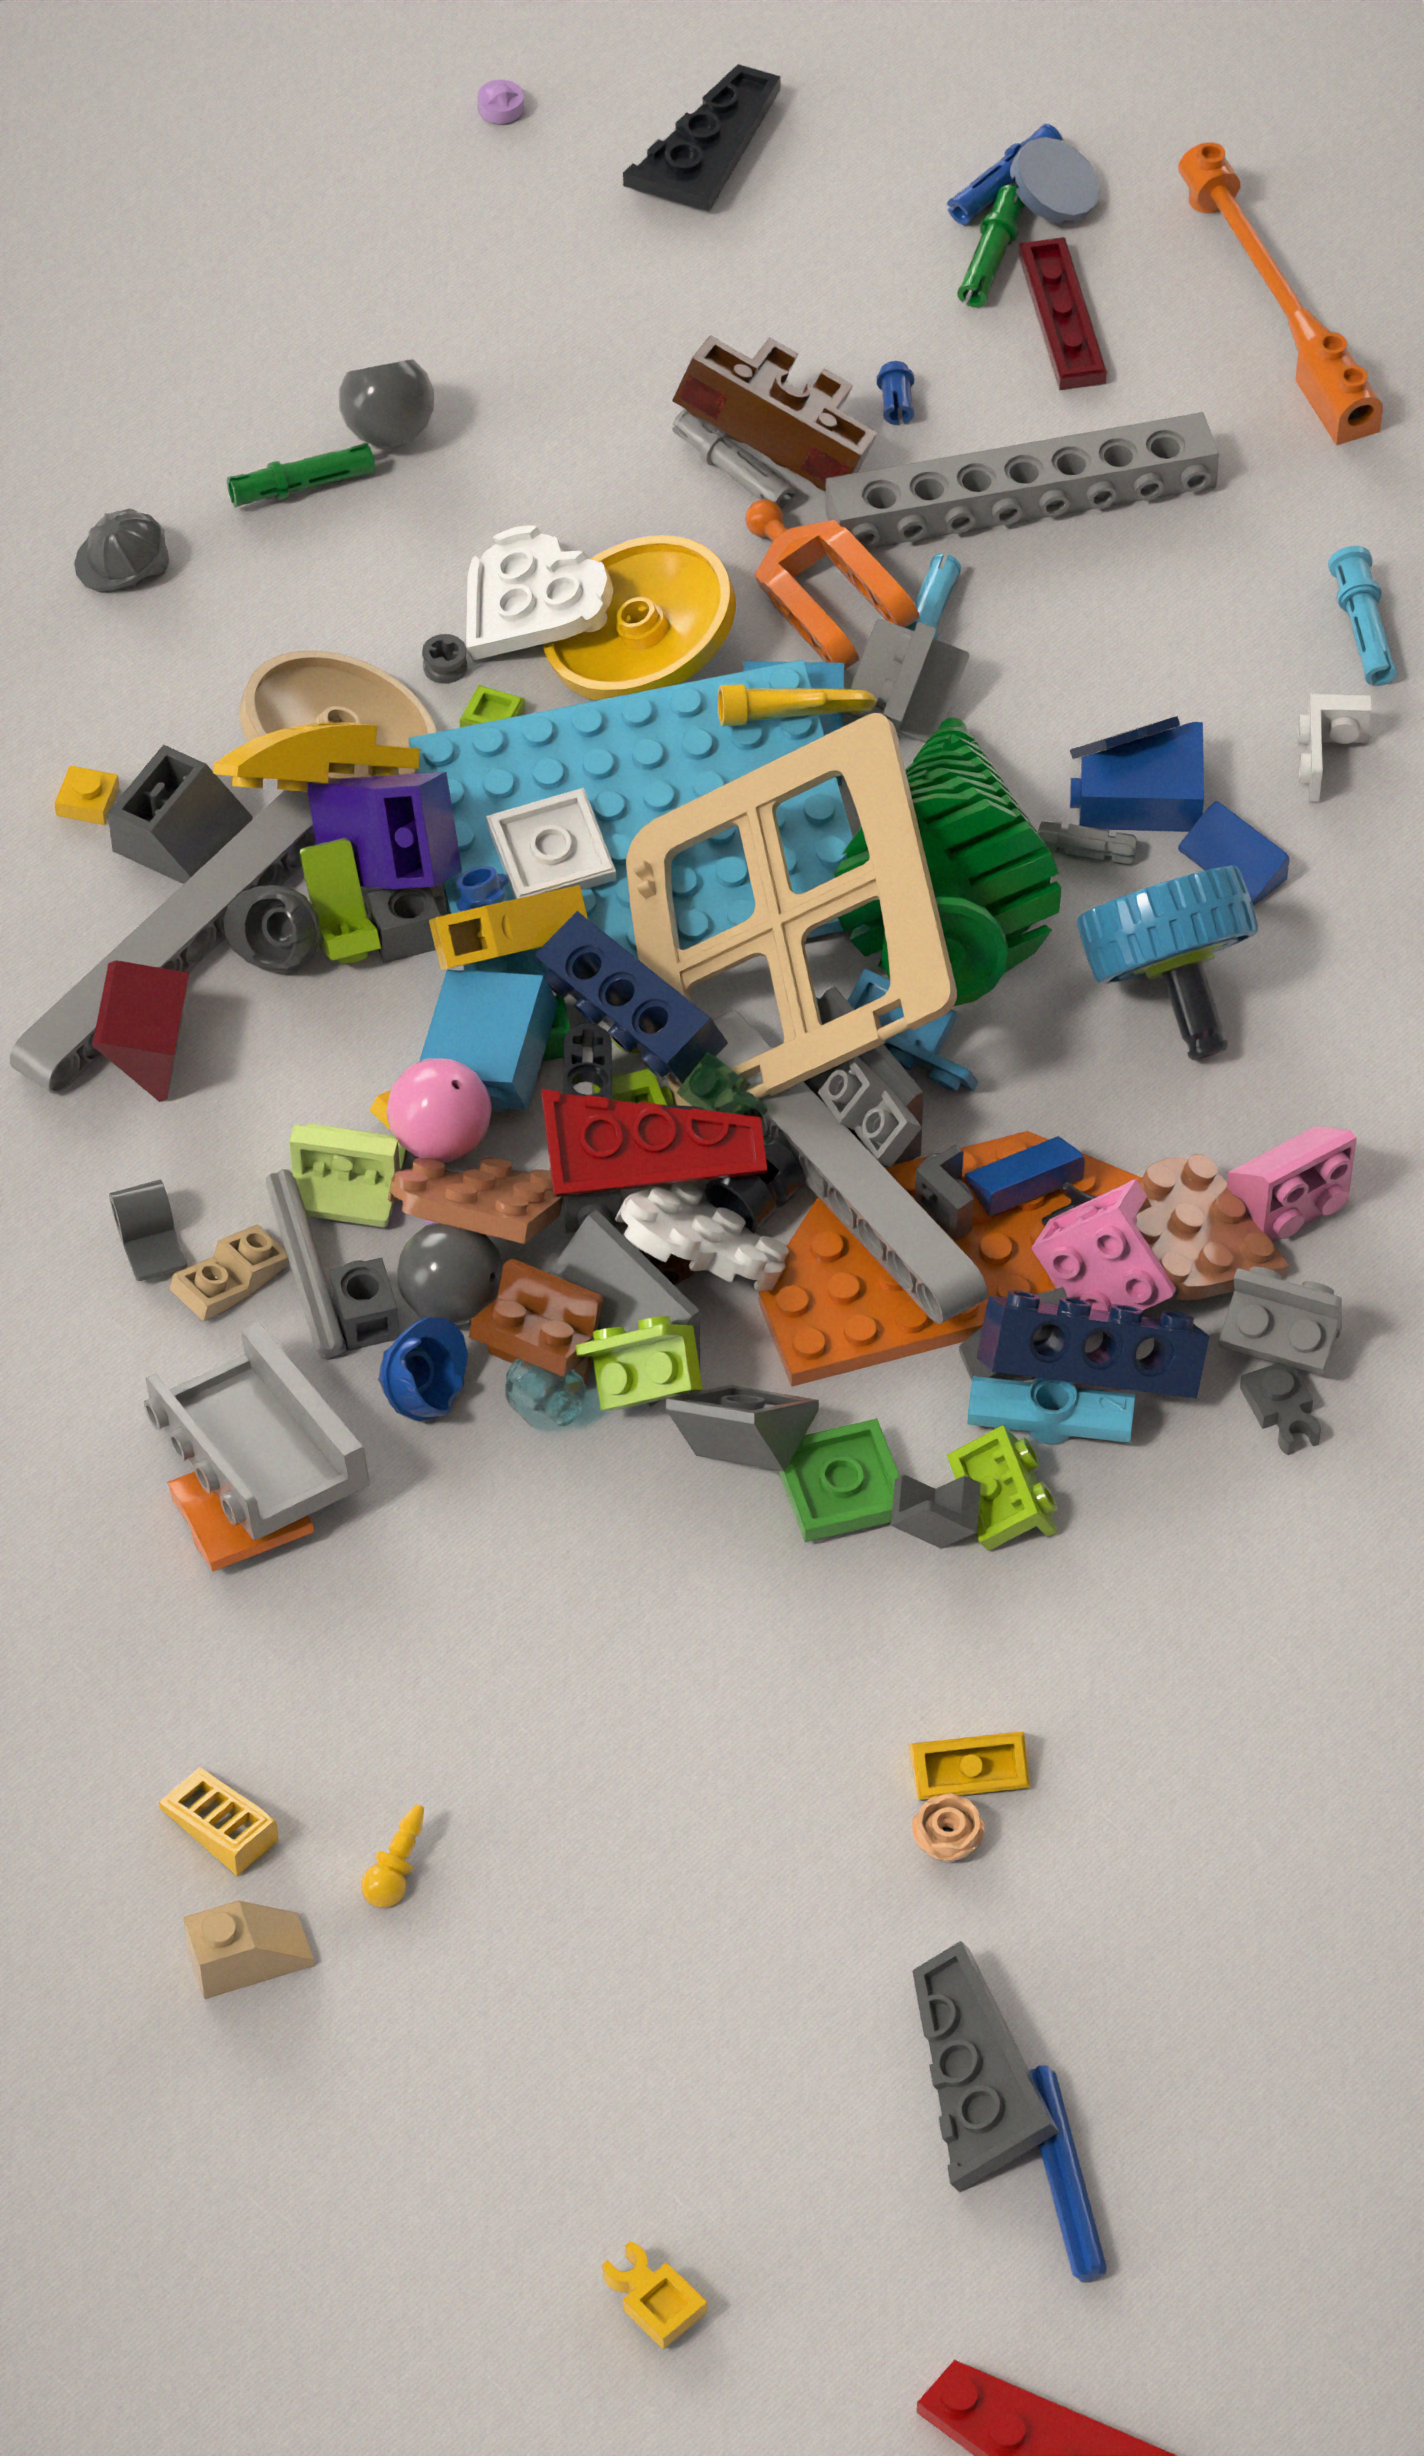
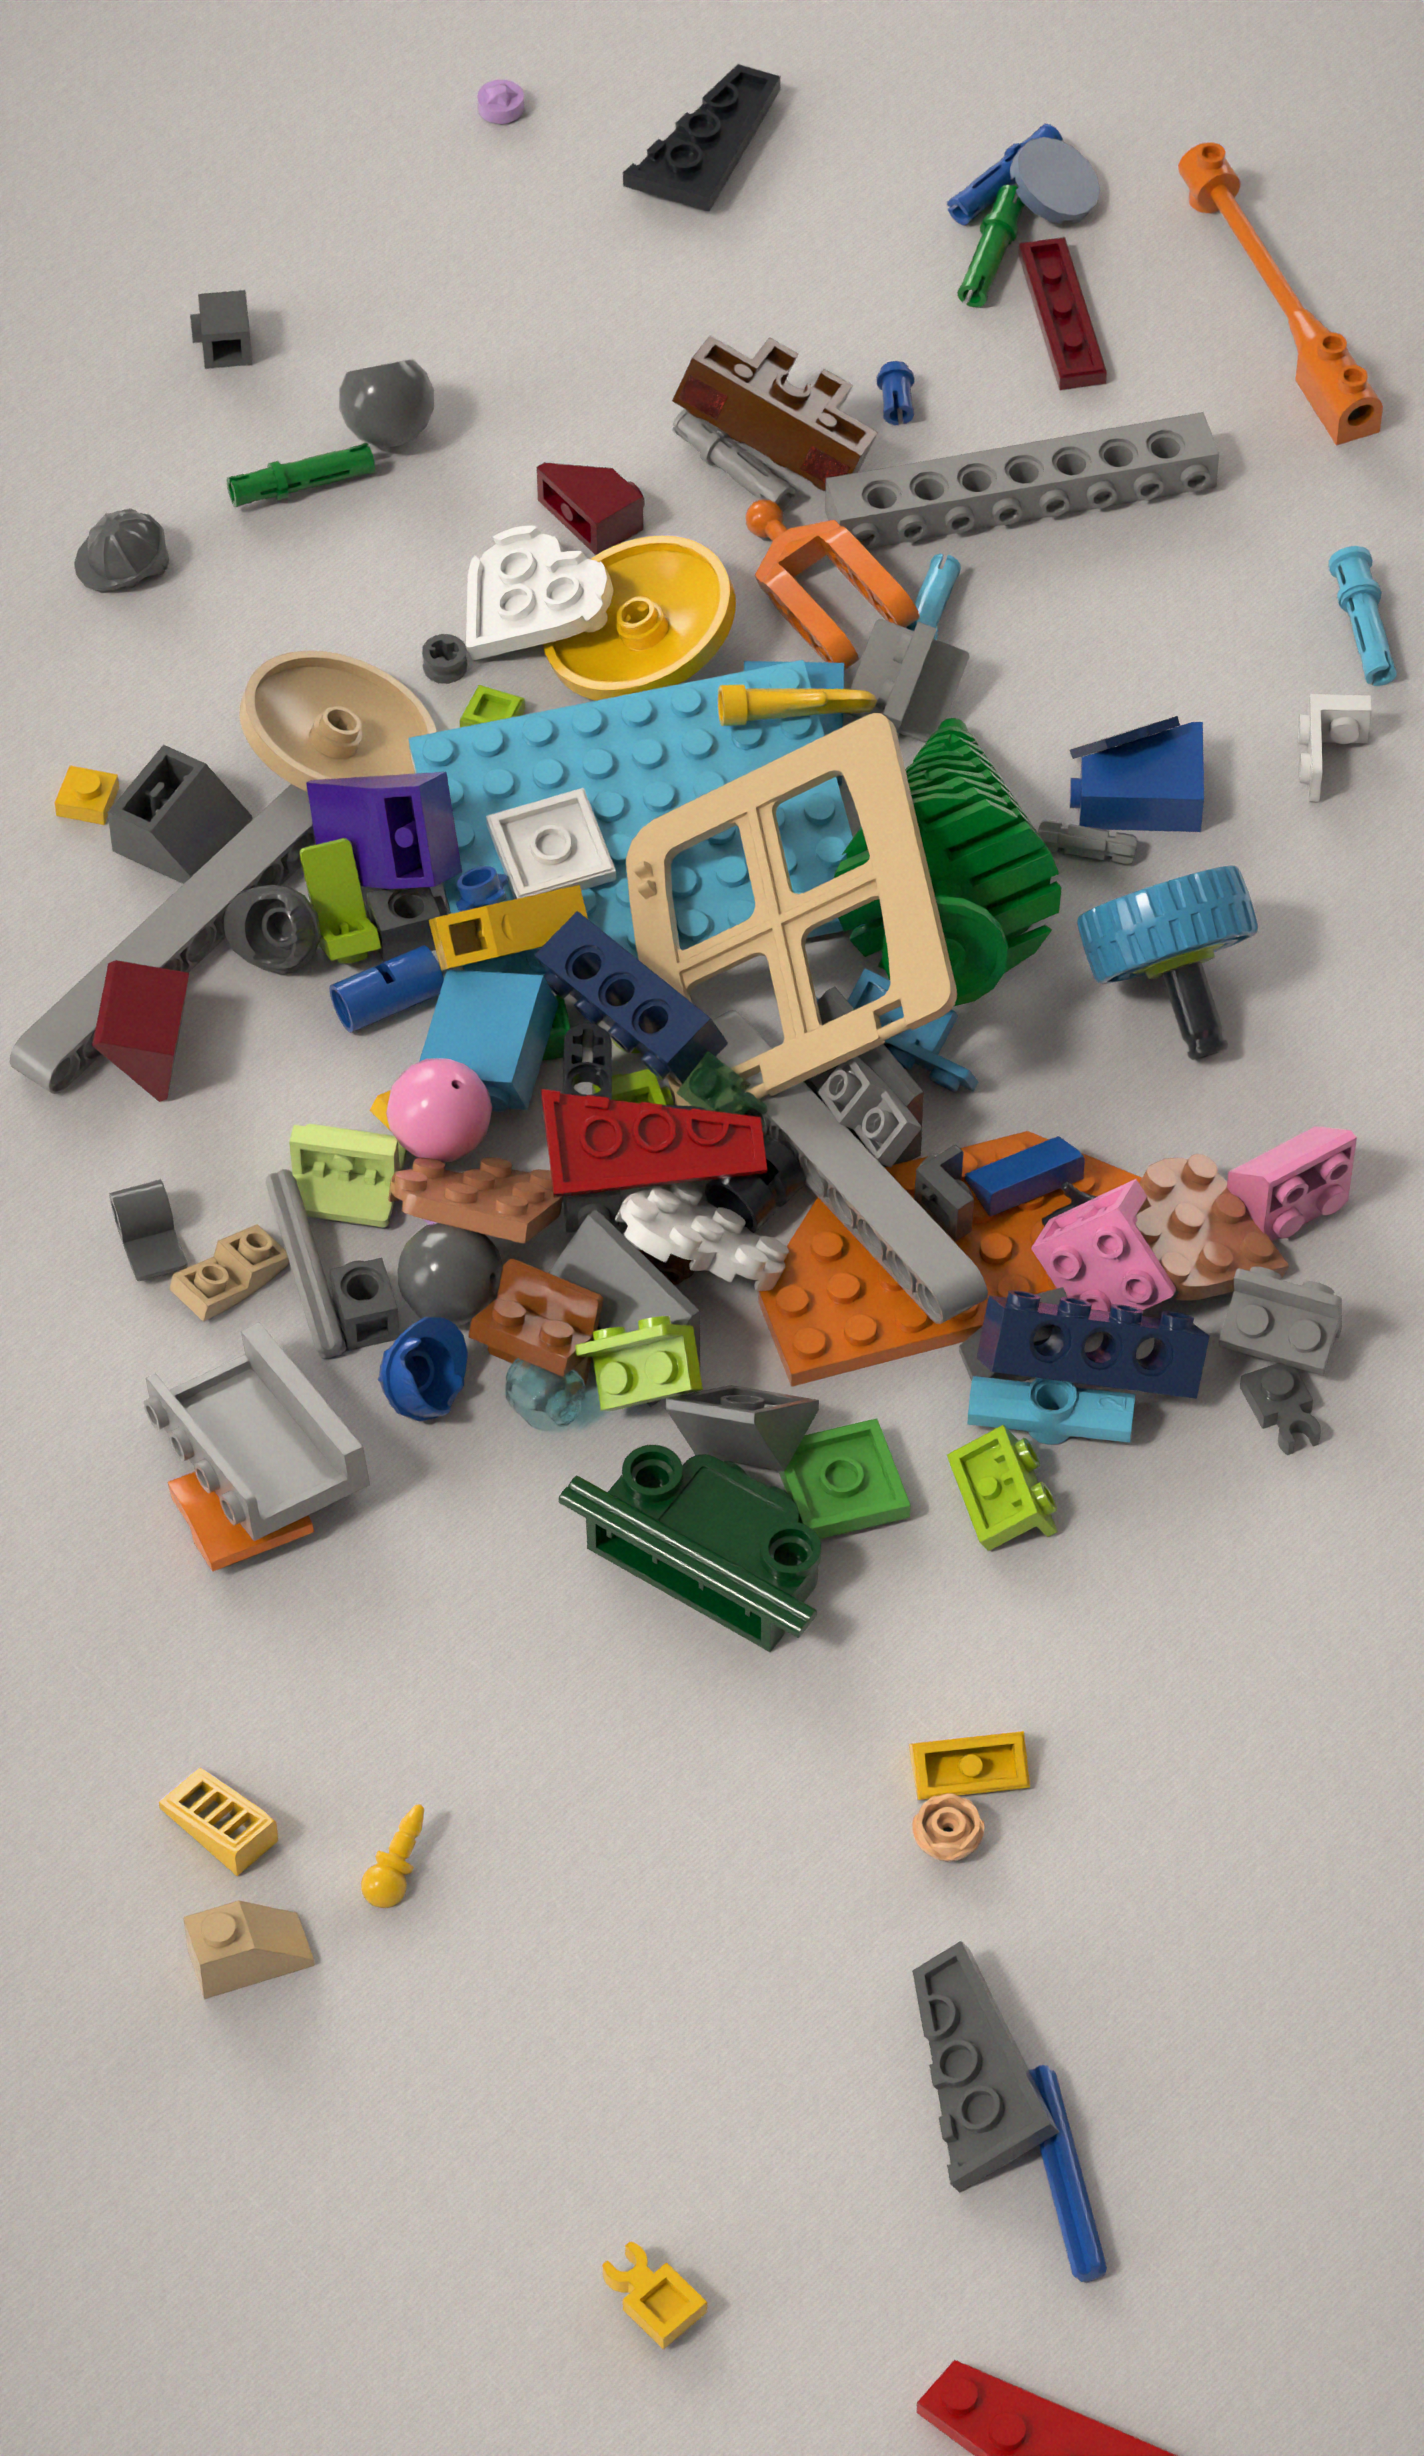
yellow slope [213,722,420,792] -> none
dark grey panel [891,1475,981,1549] -> none
blue slope [1178,801,1289,906] -> none
none -> dark grey brick [190,290,252,369]
none -> blue pin [329,945,444,1033]
none -> dark red slope [536,462,645,555]
none -> dark green brick [559,1445,821,1652]

